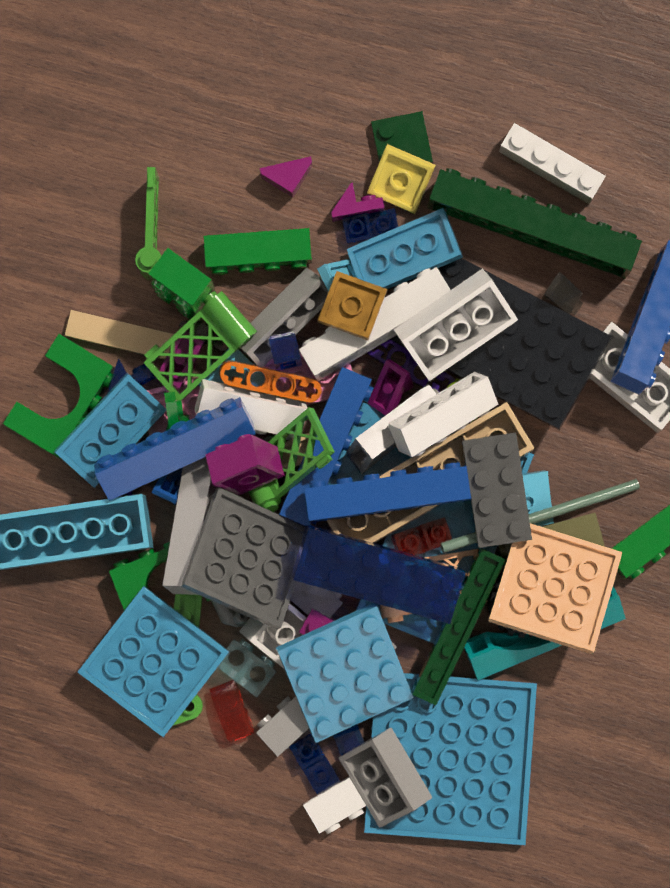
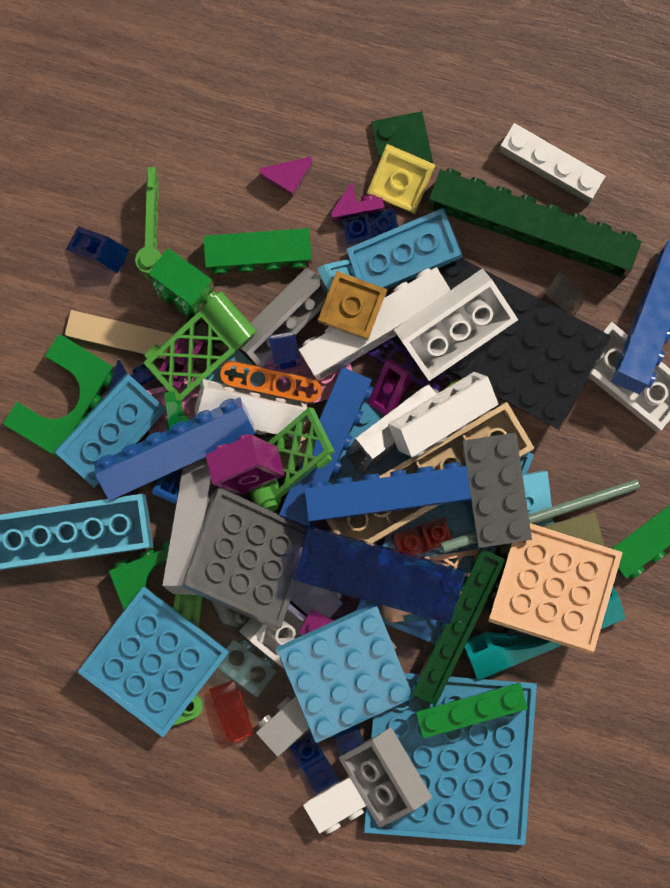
none -> clear blue slope [66,226,129,273]
none -> green brick [415,682,528,739]

